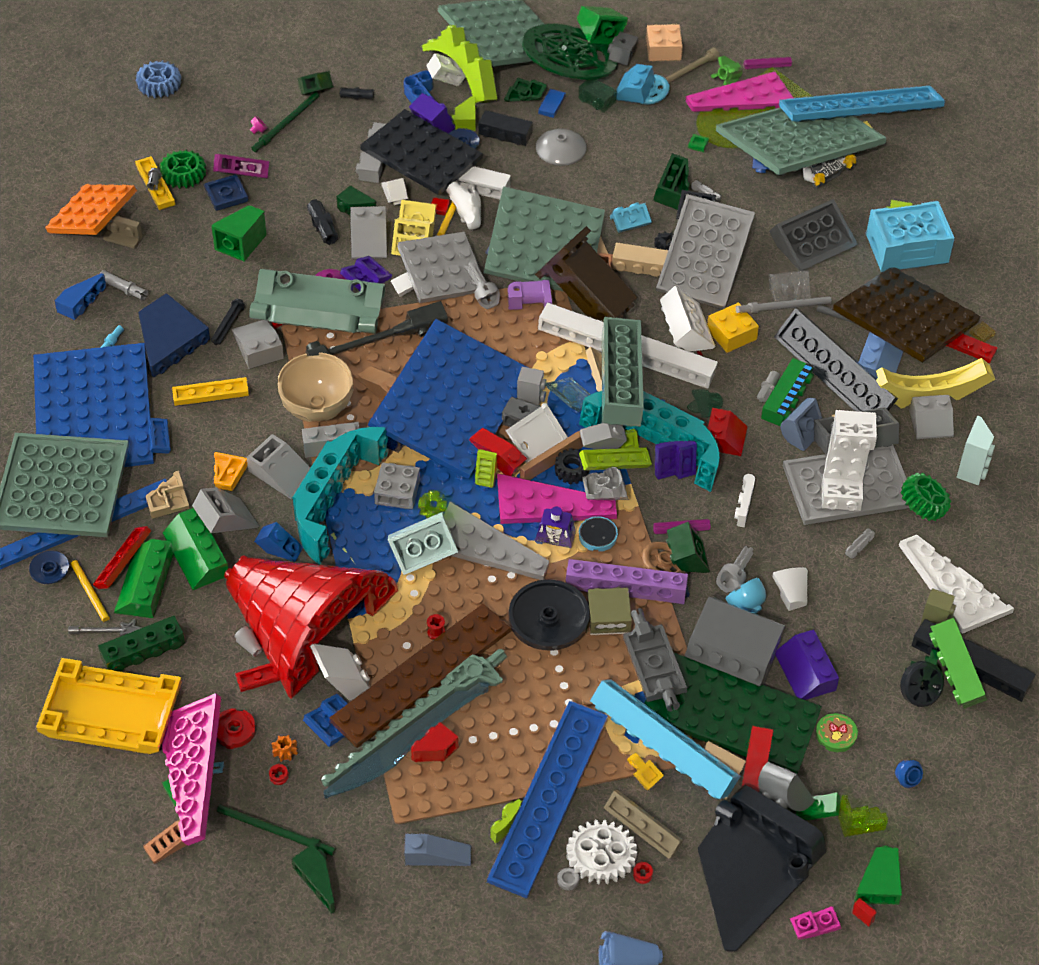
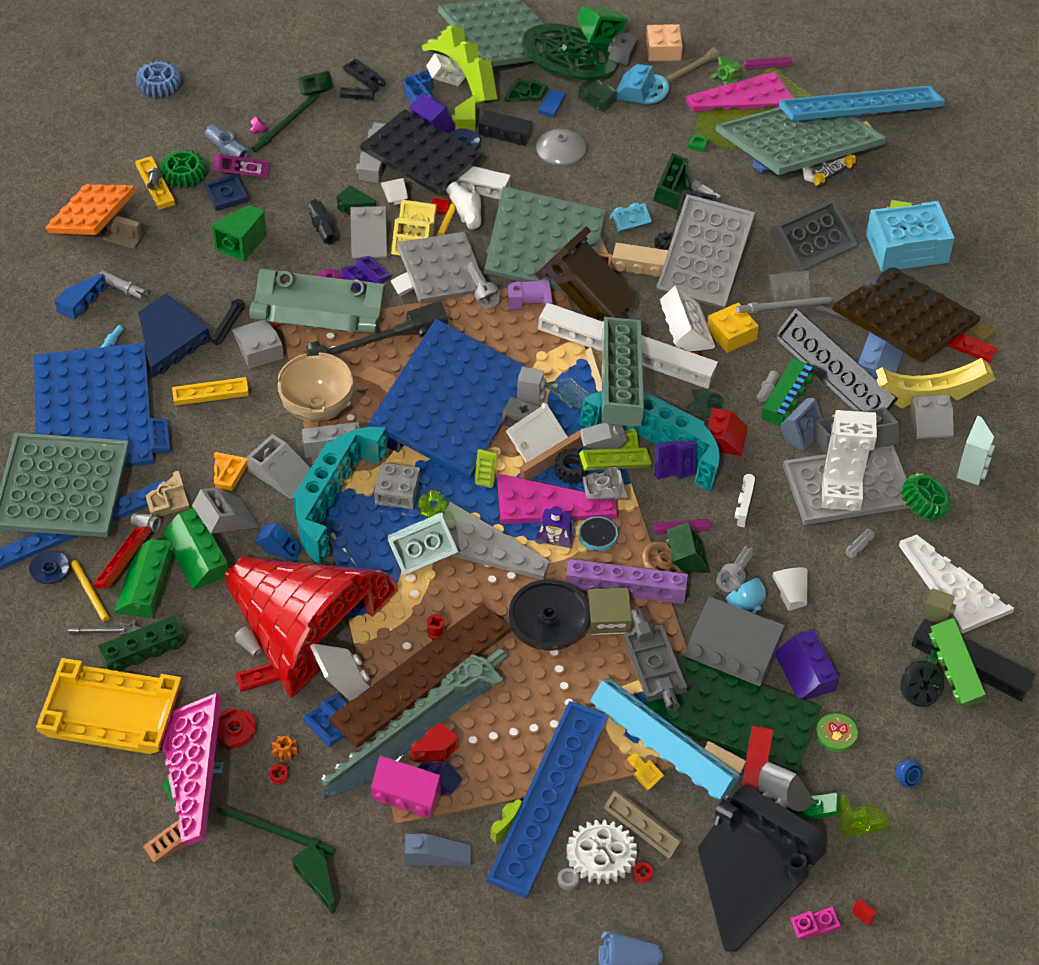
red slope [469,428,527,477] -> none
green slope [855,846,902,905] -> none
none -> light grey cone [130,513,161,533]
none -> sand blue piece [204,124,250,158]
none -> black hinge [343,58,386,92]
none -> dark pink slope [371,756,441,818]
none -> clear blue slope [417,761,463,795]

